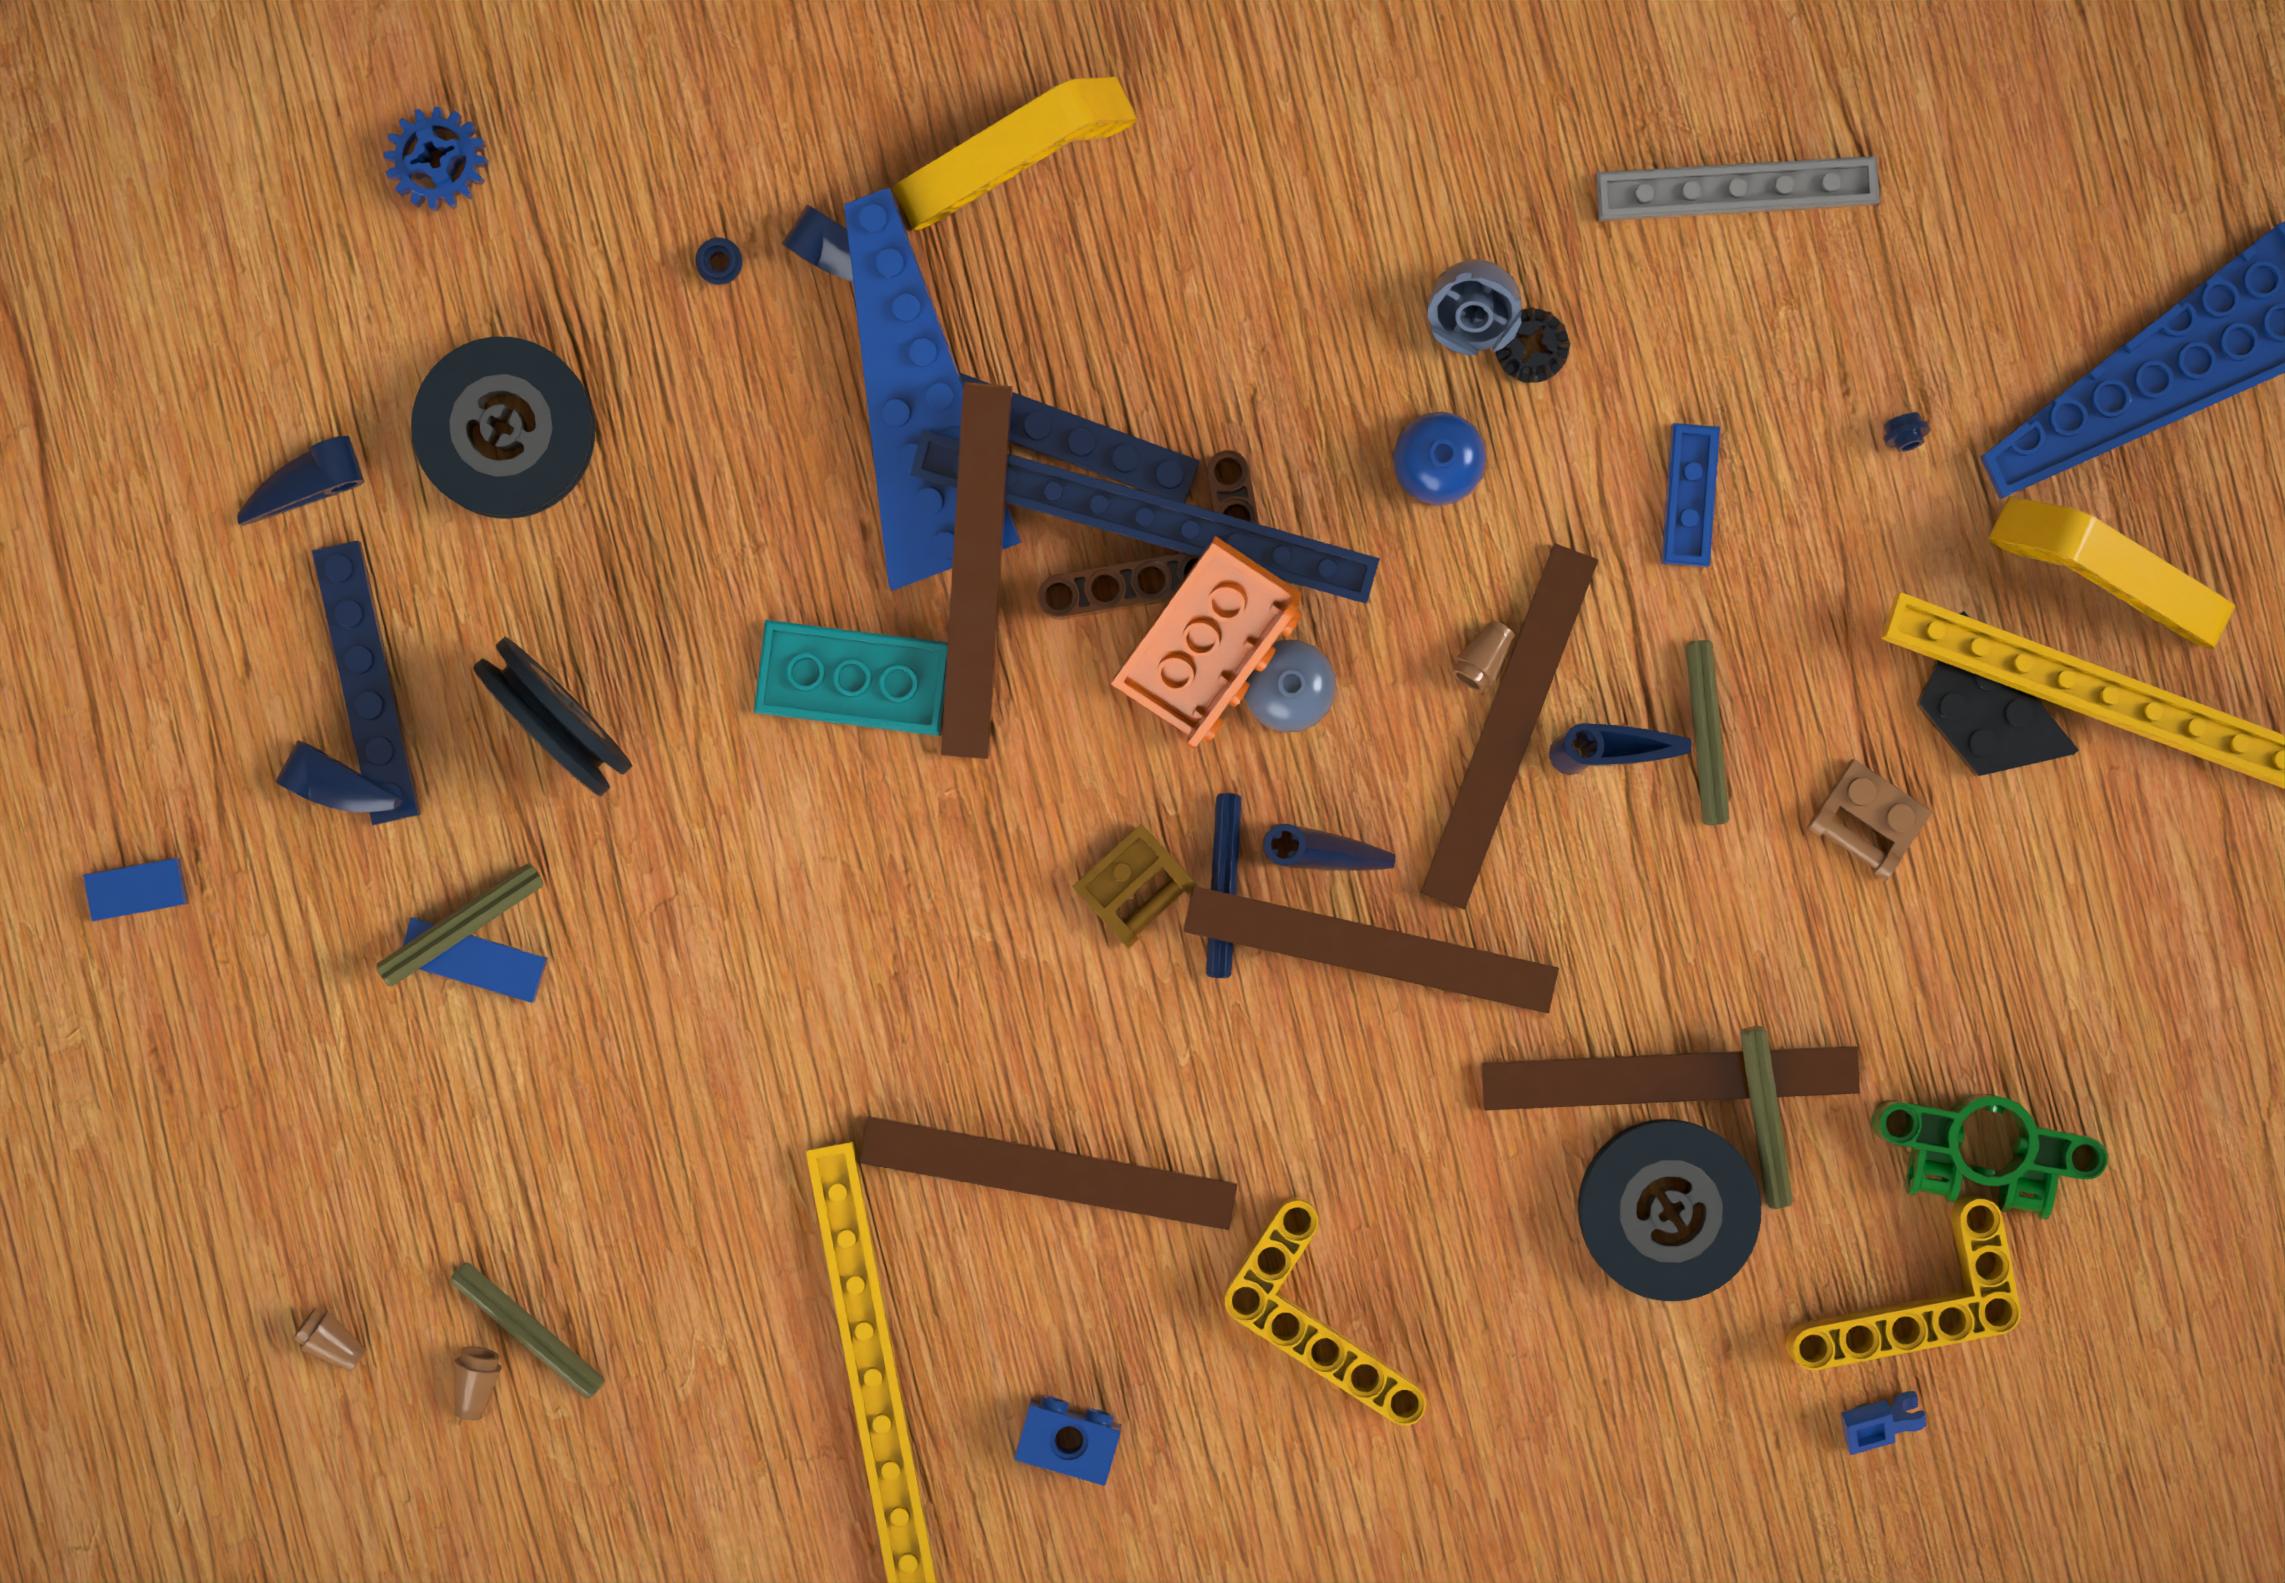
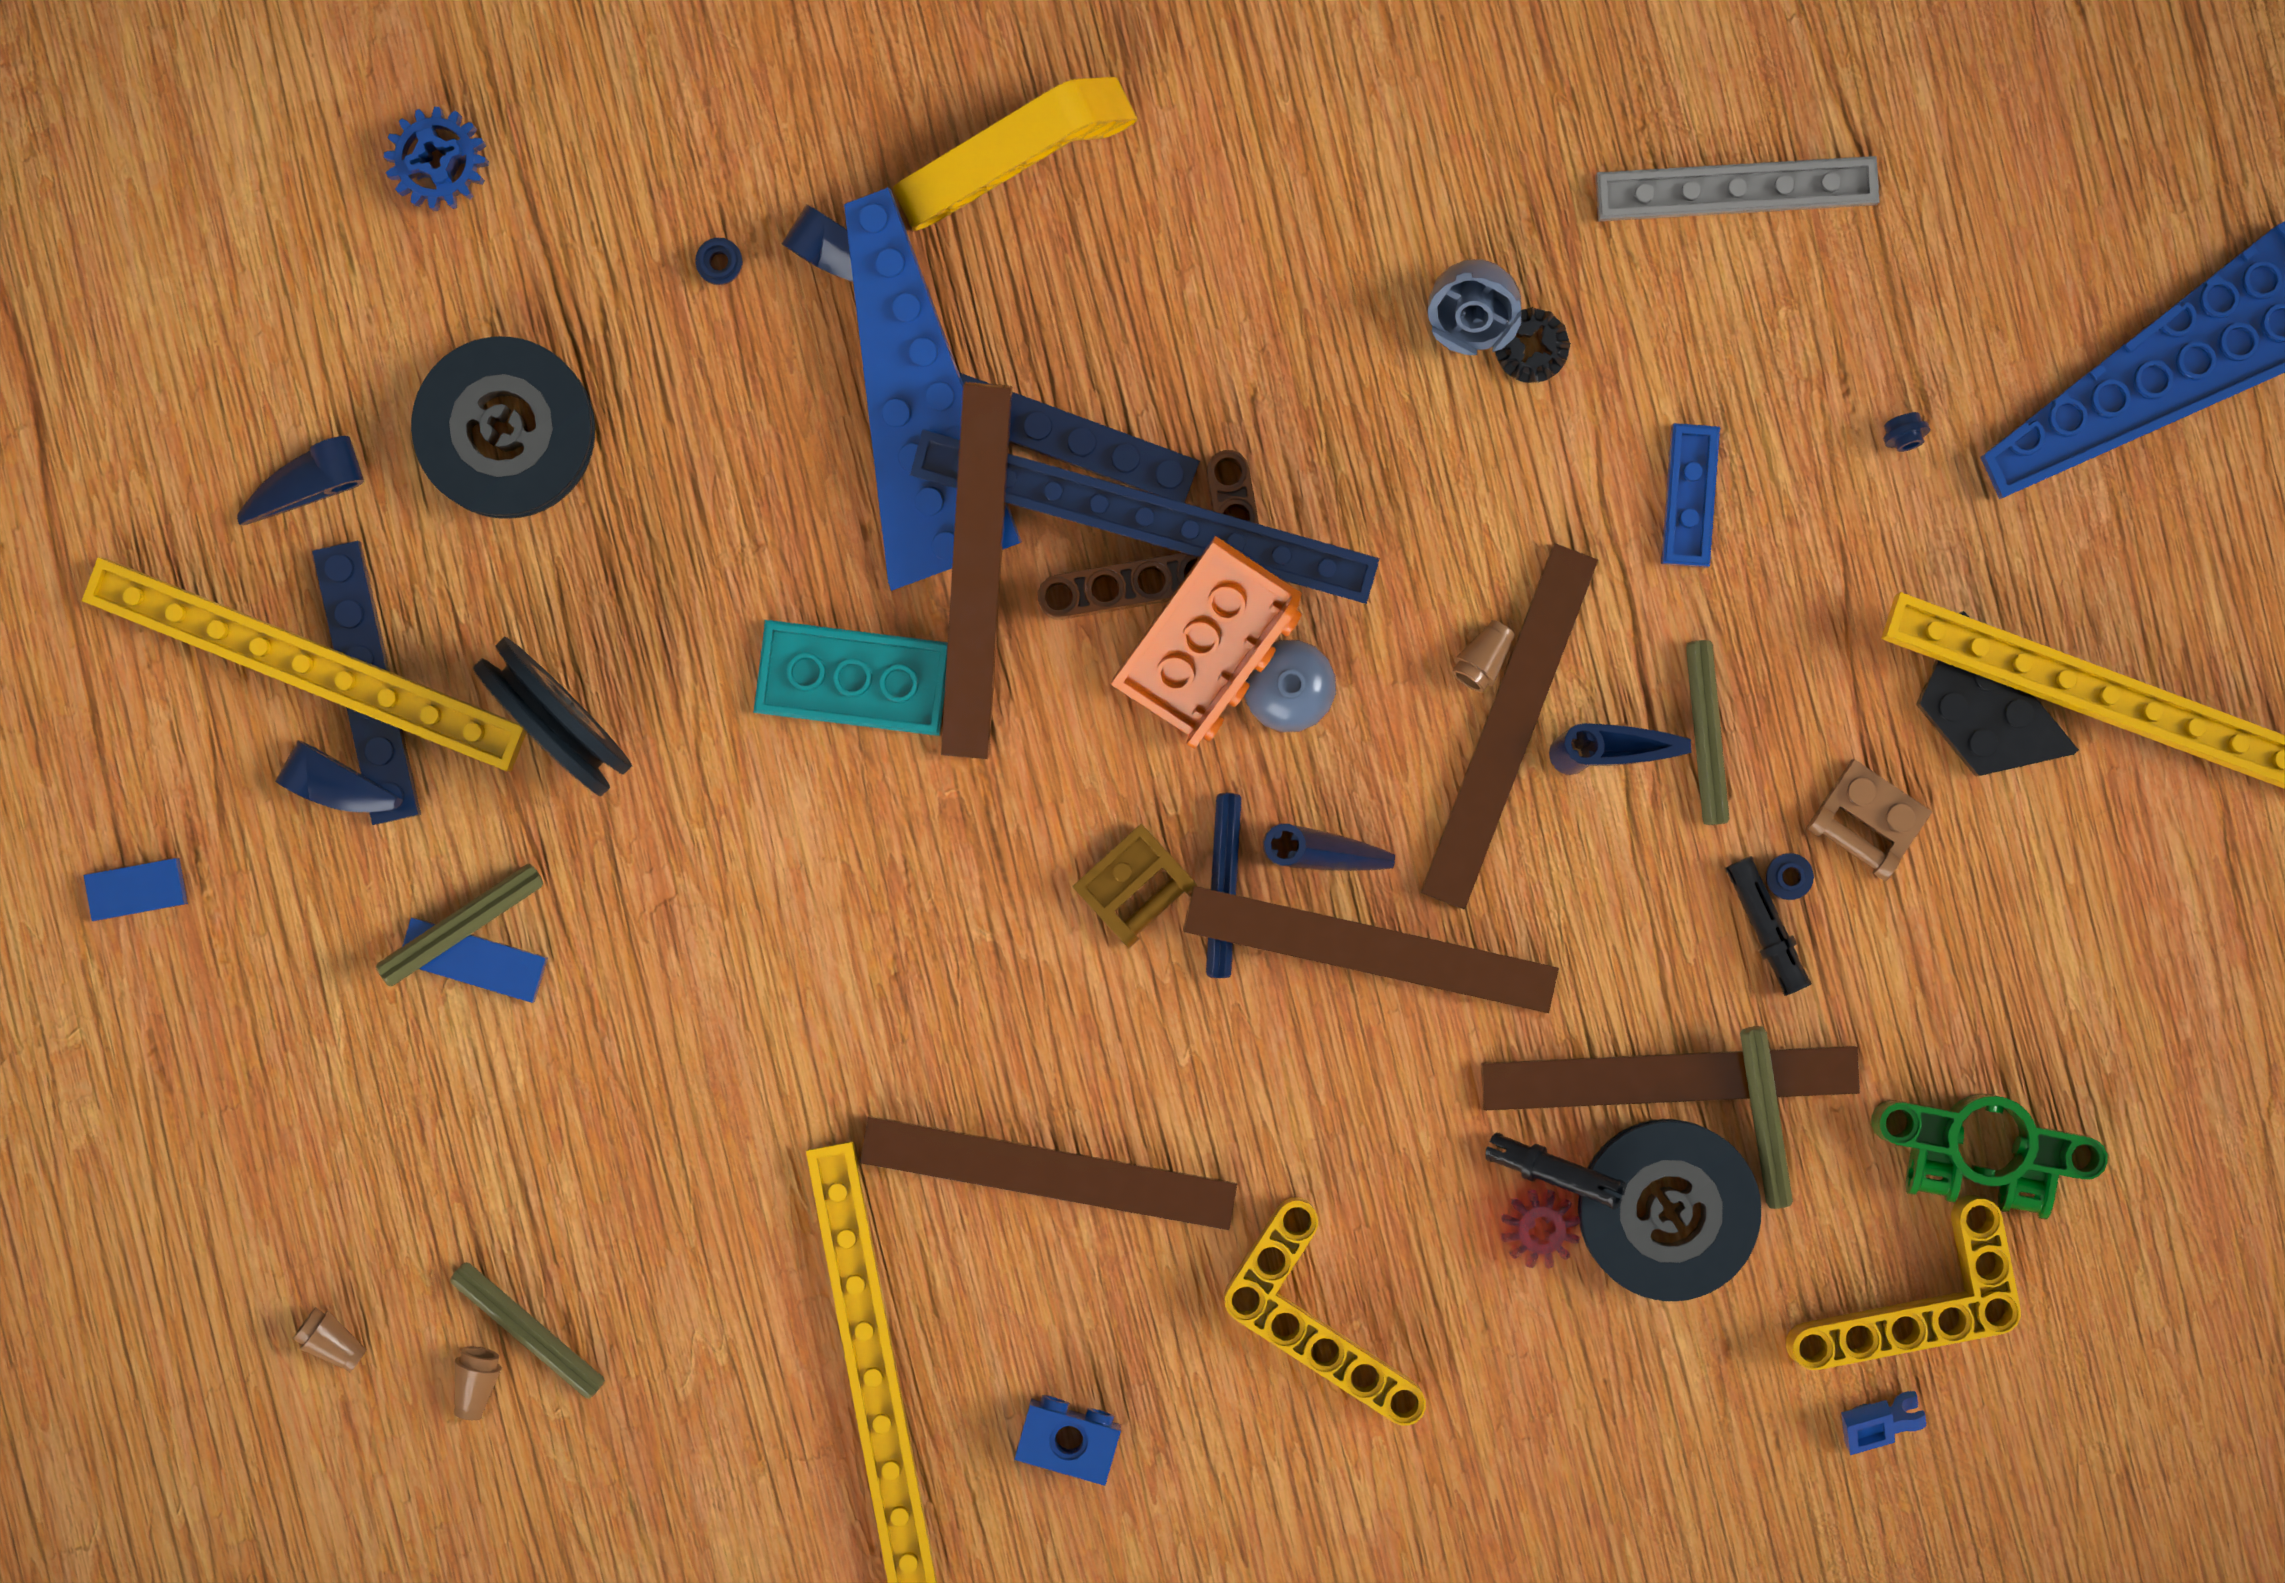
blue cylinder [1392,411,1487,506] -> none
yellow beam [1988,496,2236,649] -> none
none -> yellow plate [82,557,527,771]
none -> black pin [1485,1132,1626,1210]
none -> clear pink gear [1500,1189,1580,1269]
none -> black pin [1724,856,1812,996]
none -> dark blue plate [1766,853,1814,900]

